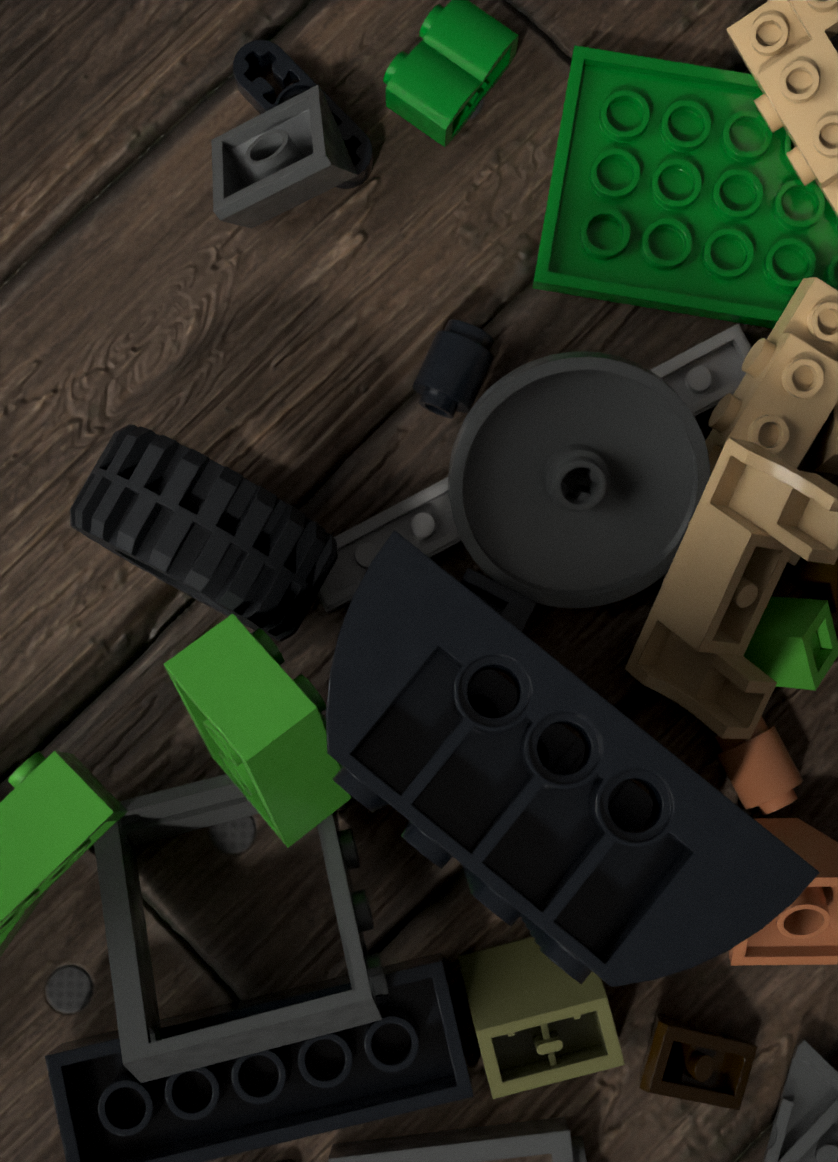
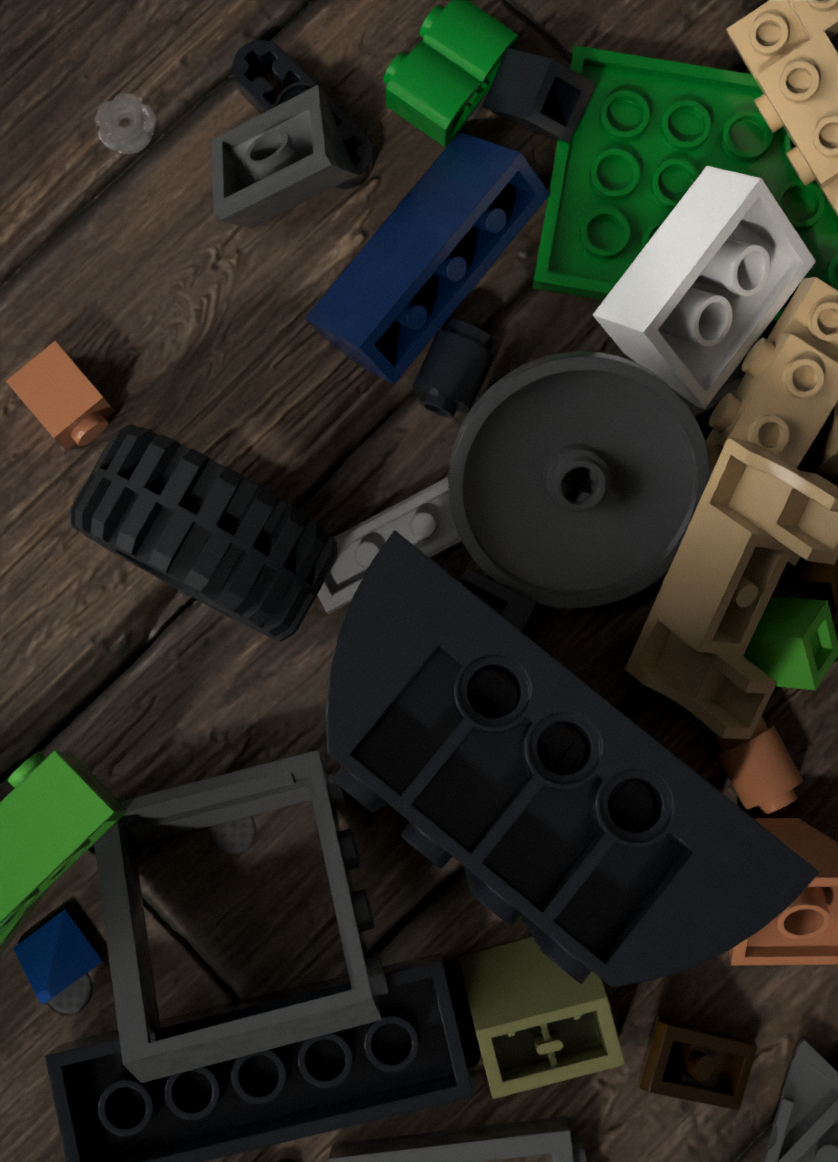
bright green brick [163,613,351,848] -> none
none -> nougat brick [6,341,115,450]
none -> blue slope [13,908,104,1005]
none -> clear plate [95,93,156,154]
none -> dark blue brick [304,132,550,385]
none -> black brick [482,48,596,144]
none -> white slope [593,166,816,409]

